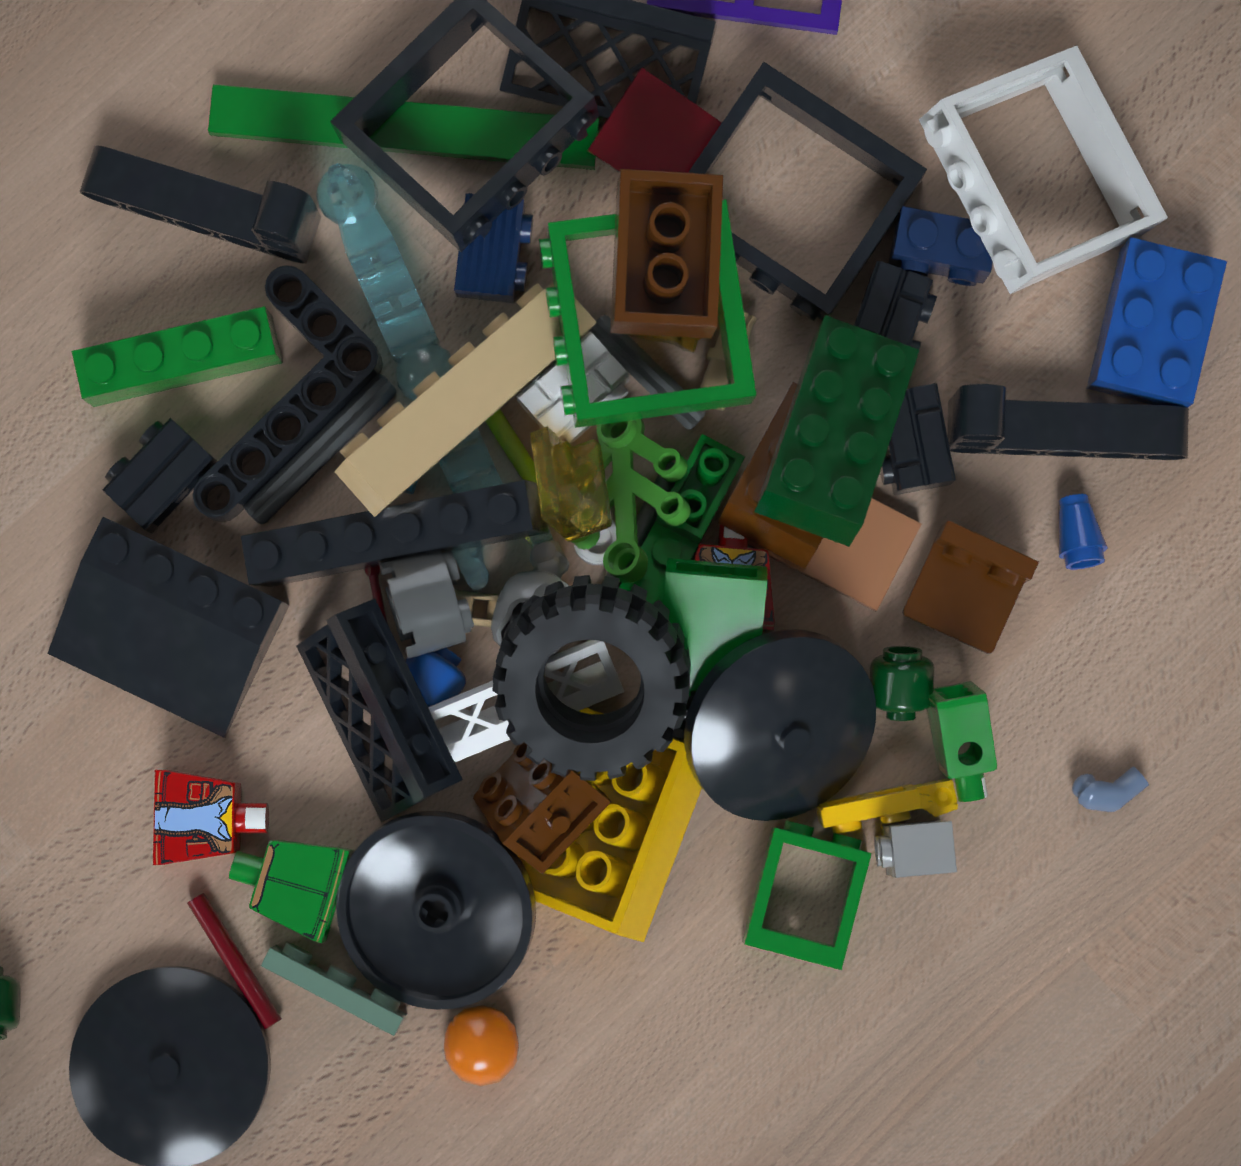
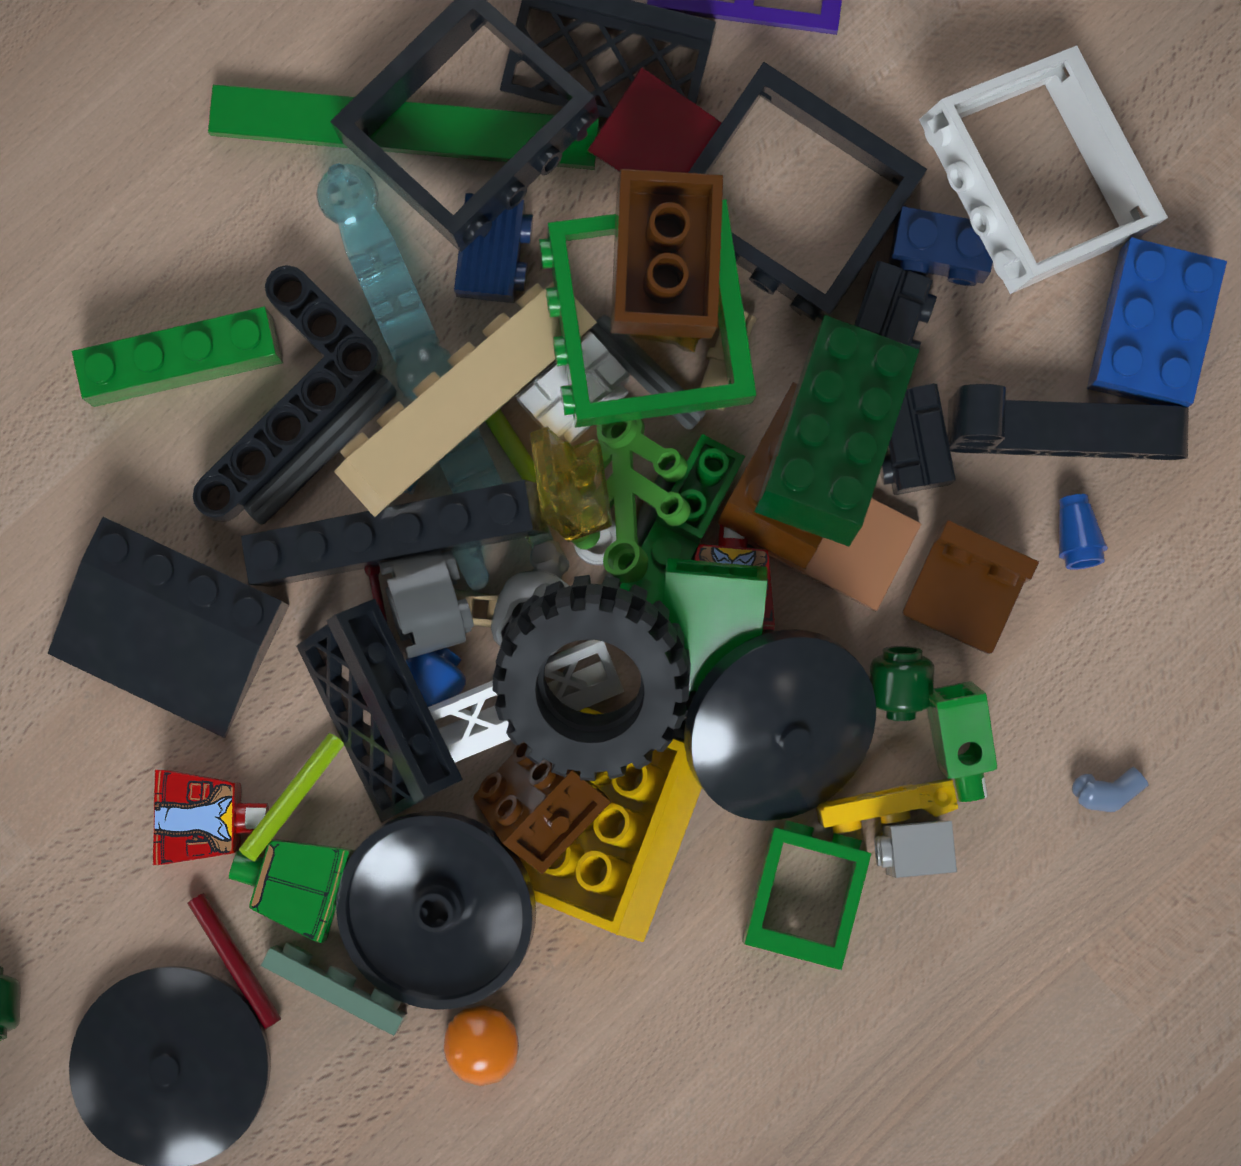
black beam [80,145,321,264] -> none
black brick [102,418,217,534] -> none
none -> lime bar [239,733,344,861]

